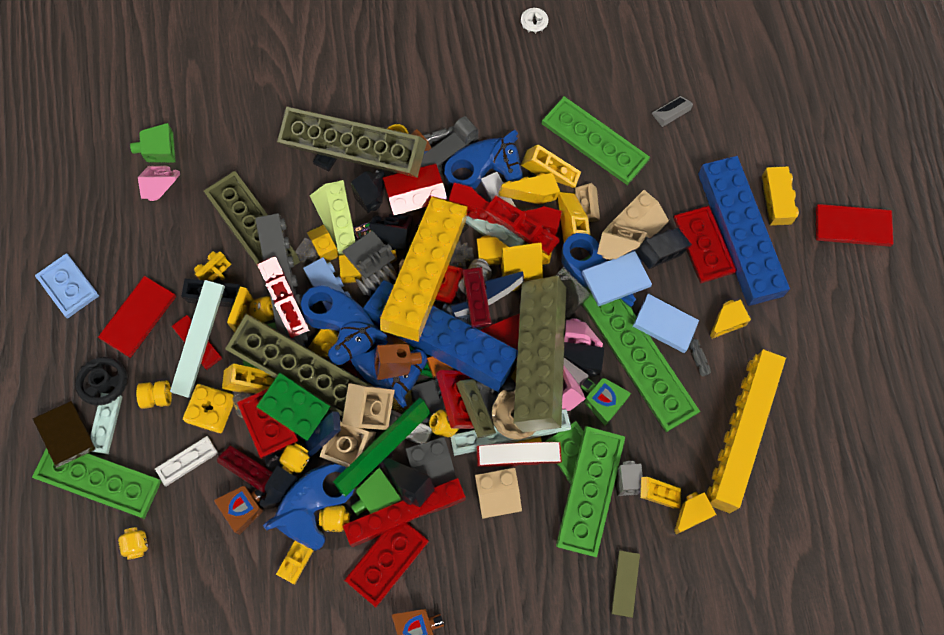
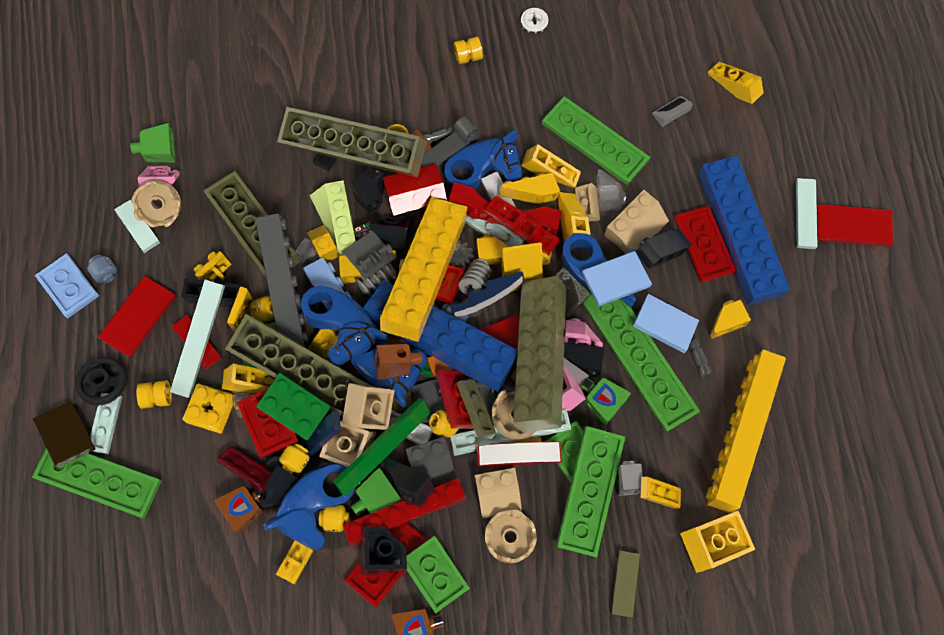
yellow head [118,527,148,560] -> none
white tile [155,436,218,486] -> none
slope [257,255,309,338] -> none
dark red tile [463,267,492,328] -> none
tan slope [597,223,647,260] -> none
yellow slope [674,492,716,534] -> none
yellow brick [762,166,799,226] -> none
none -> sand blue head [87,255,117,283]
none -> light aqua tile [114,200,160,253]
none -> tan plate [131,180,181,227]
none -> black slope [360,527,407,575]
none -> bright green plate [406,536,470,614]
none -> yellow wheel [454,36,483,65]
none -> tan plate [485,510,537,563]
none -> clear slope [596,169,626,211]
none -> yellow slope [680,511,755,573]
none -> yellow slope [708,62,763,104]
none -> light aqua tile [796,178,817,249]

